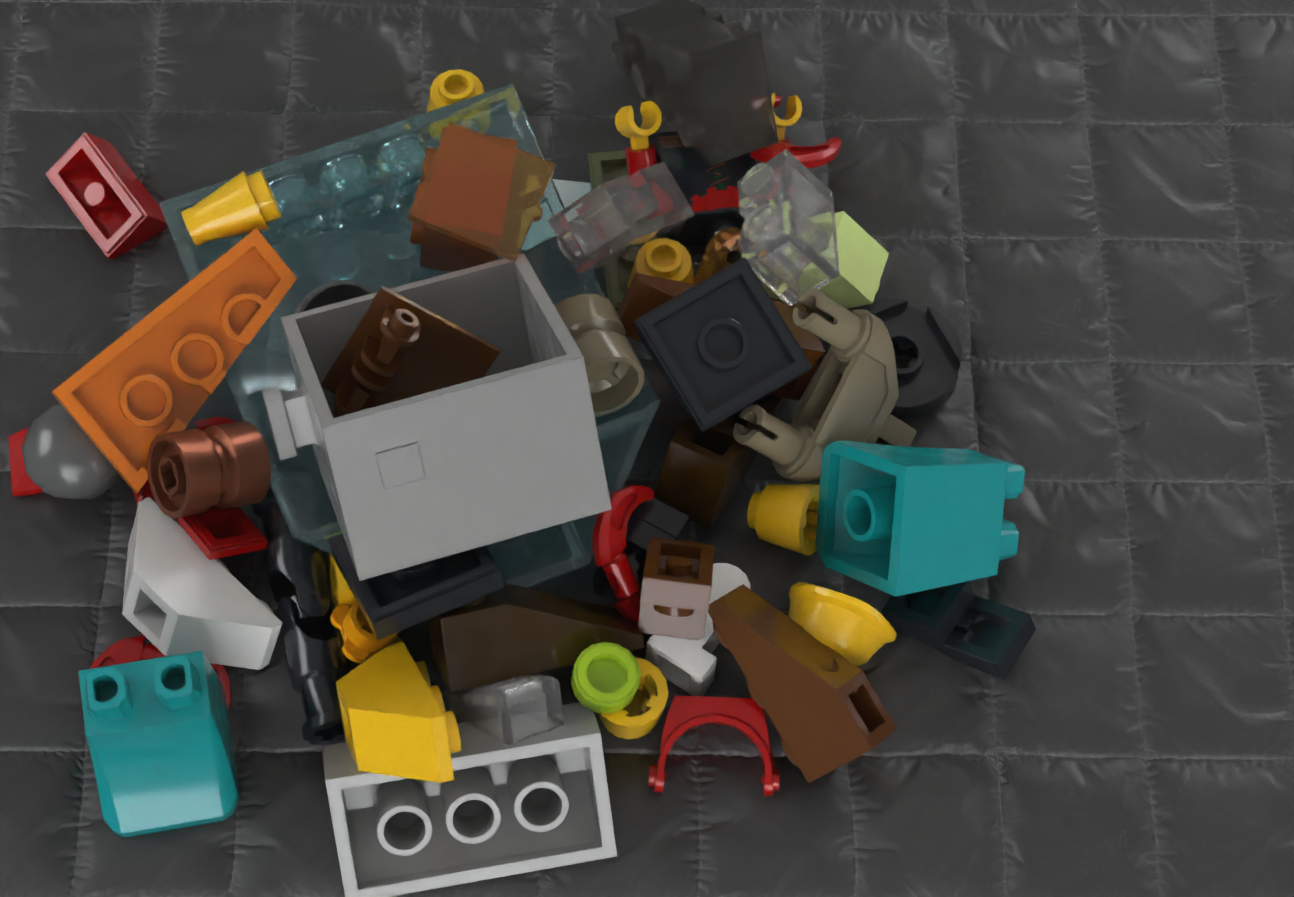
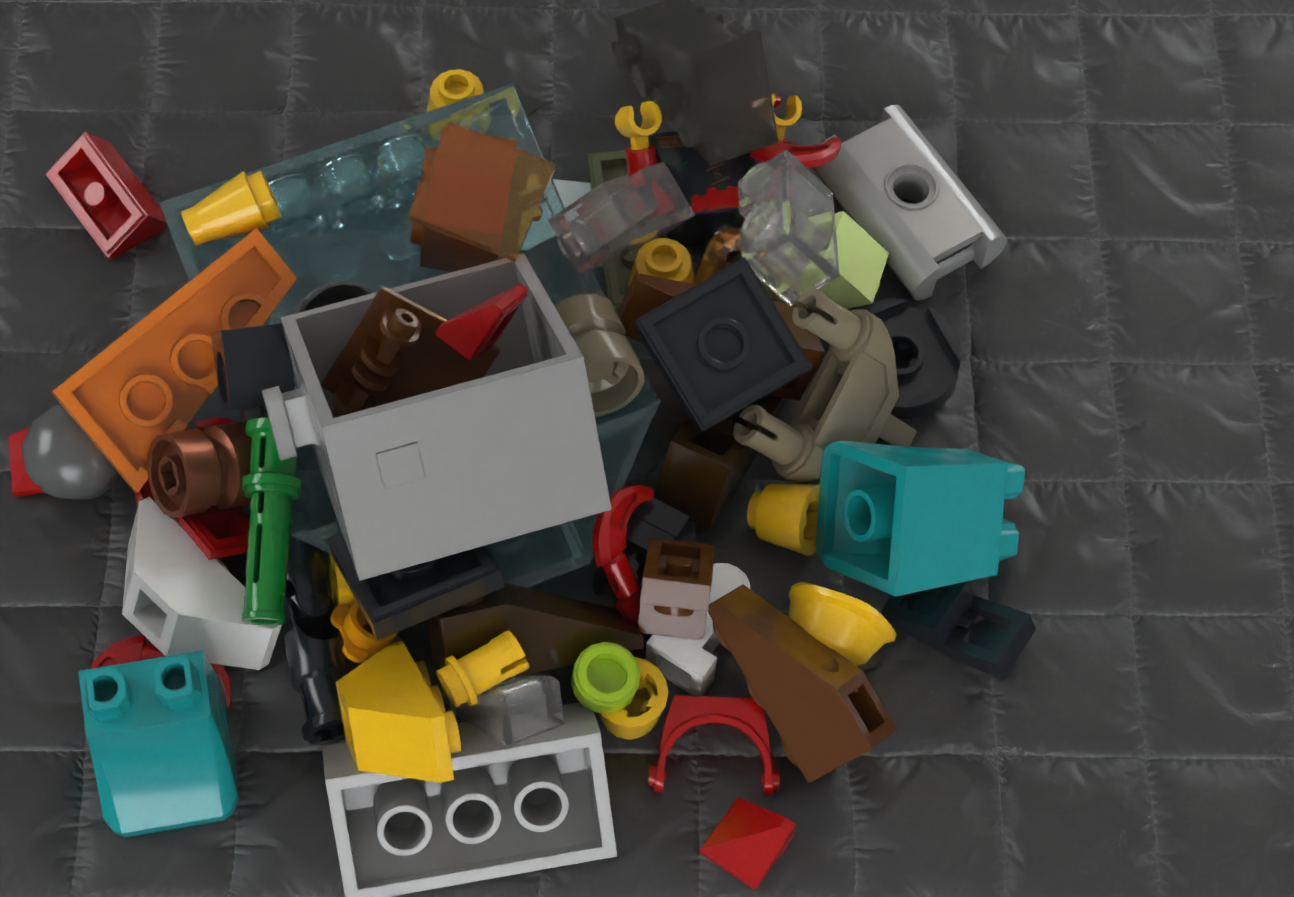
none -> black brick [211,323,295,422]
none -> green pin [242,418,302,626]
none -> red slope [435,284,528,361]
none -> yellow pin [436,630,529,707]
none -> red slope [699,798,796,891]
none -> light grey piece [812,105,1007,301]

